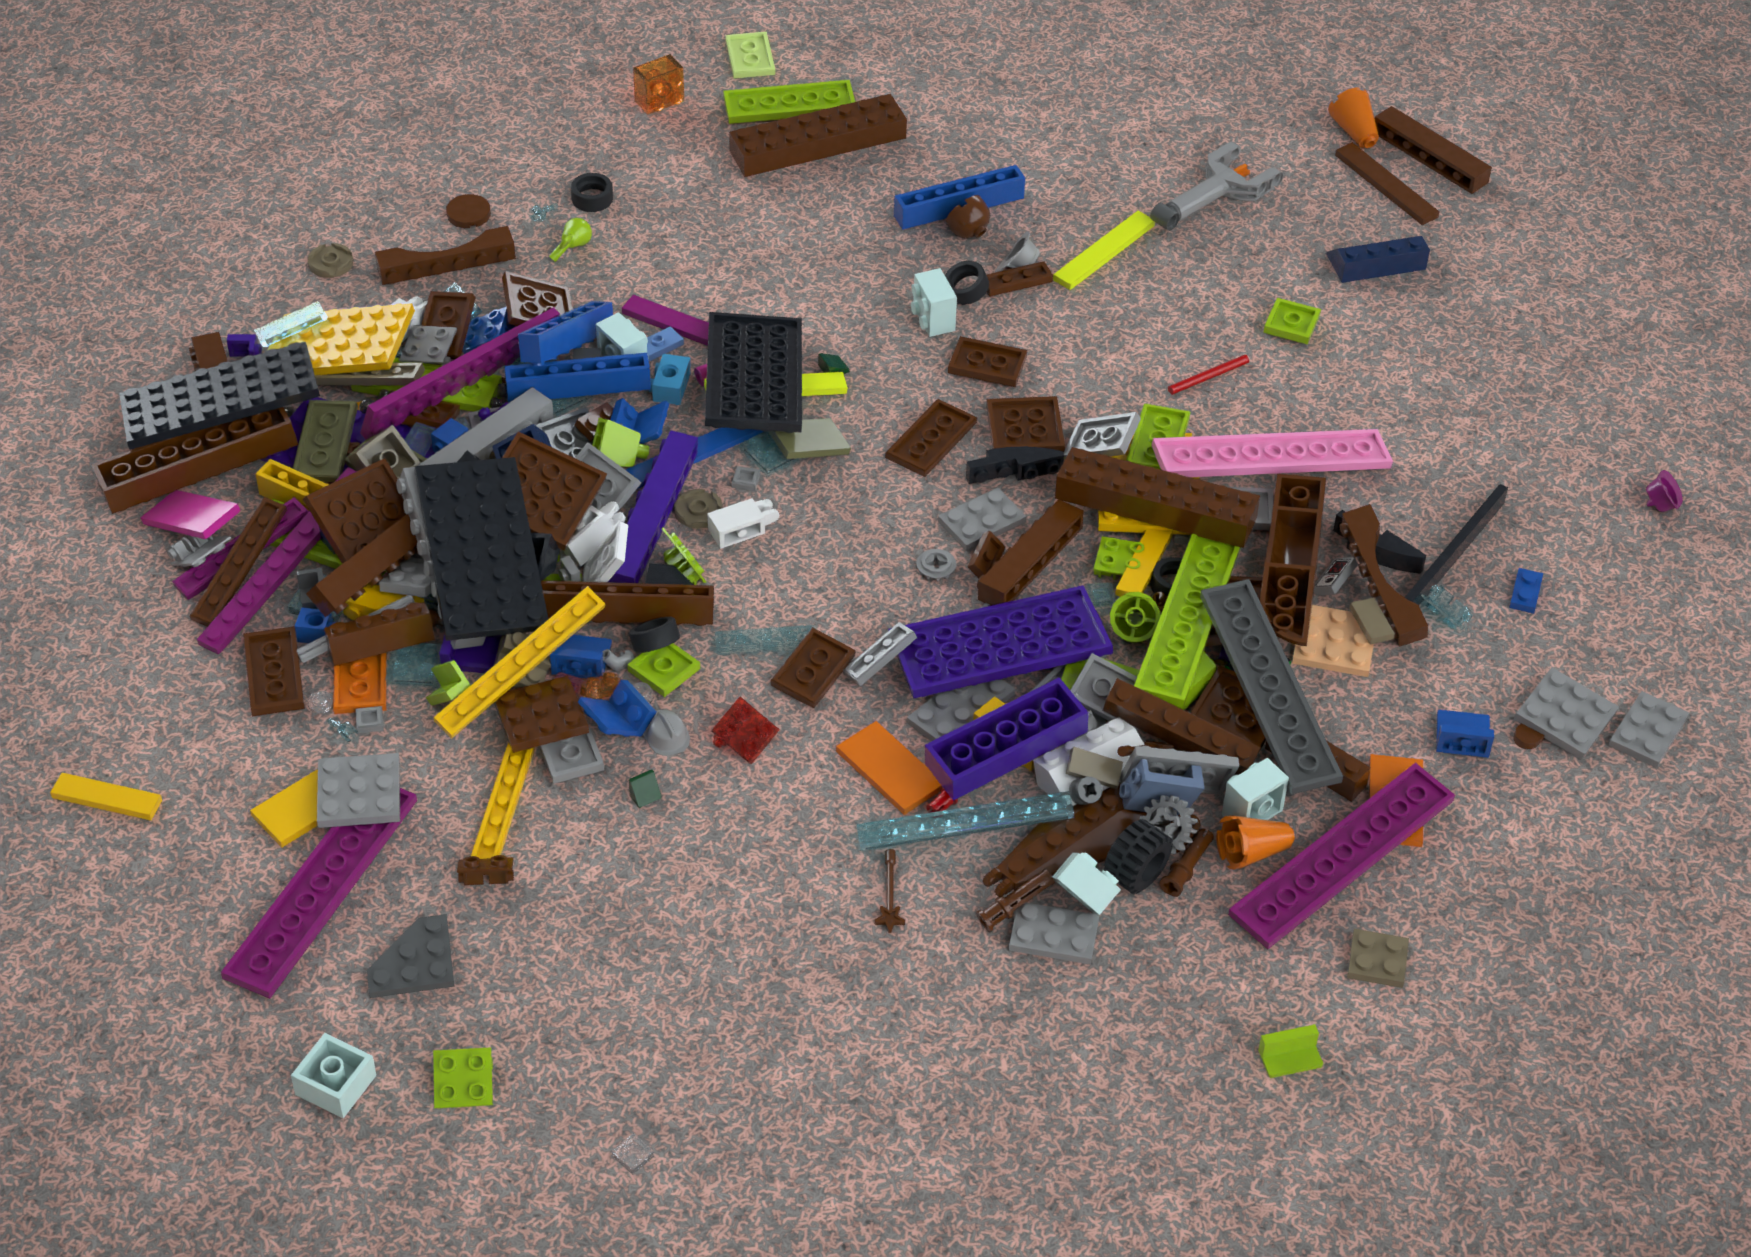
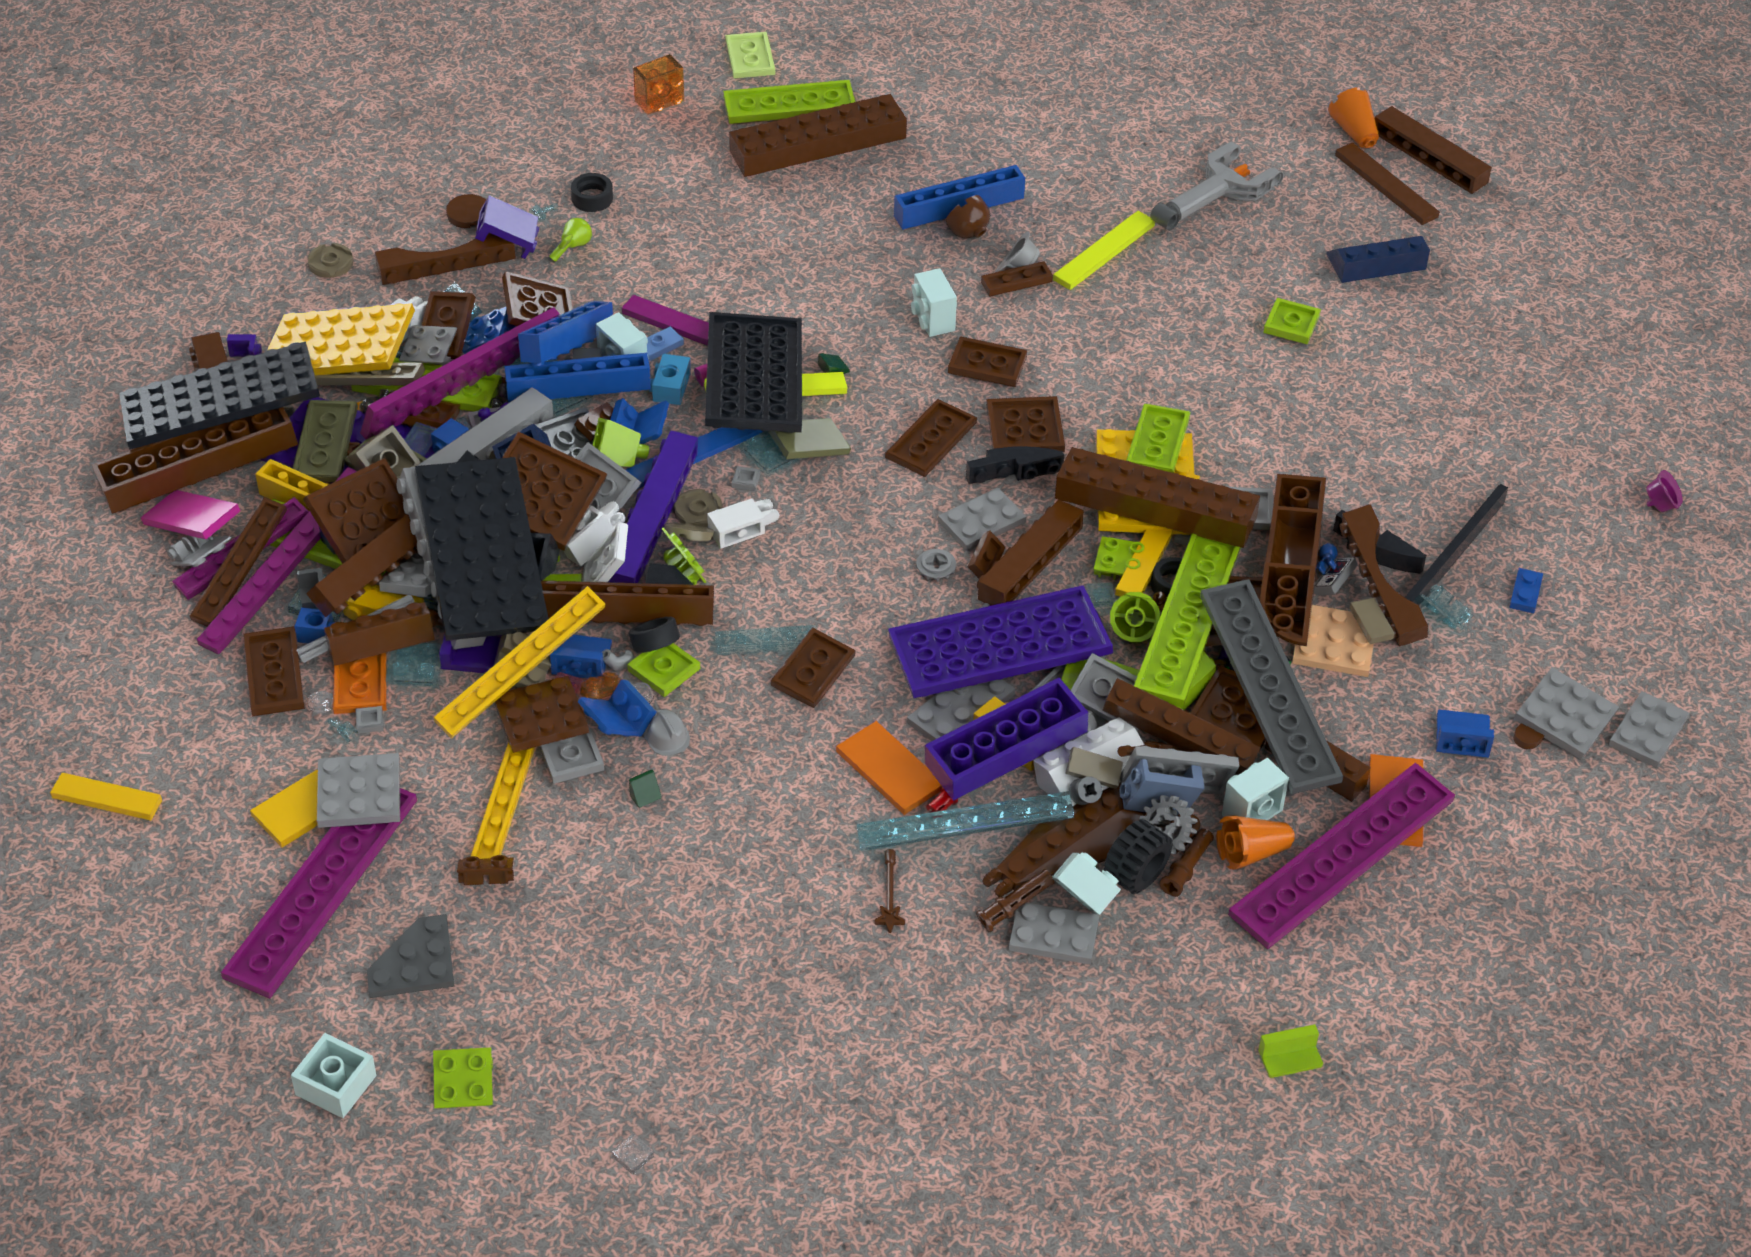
clear light blue tile [254,301,327,347] -> none
lime panel [426,660,471,706] -> none
light grey plate [558,555,581,582] -> none
clear red hinge [711,696,780,764] -> none
light grey tile [843,622,917,687] -> none
black tyre [945,260,989,305] -> none
light grey plate [1064,412,1141,459] -> none
bright pink plate [1151,429,1393,477] -> none
red bar [1168,354,1249,395] -> none
dark tan plate [1347,929,1409,988] -> none
none -> panel [475,195,539,259]
none -> dark tan tile [665,523,714,541]
none -> blue arm [1317,543,1338,575]

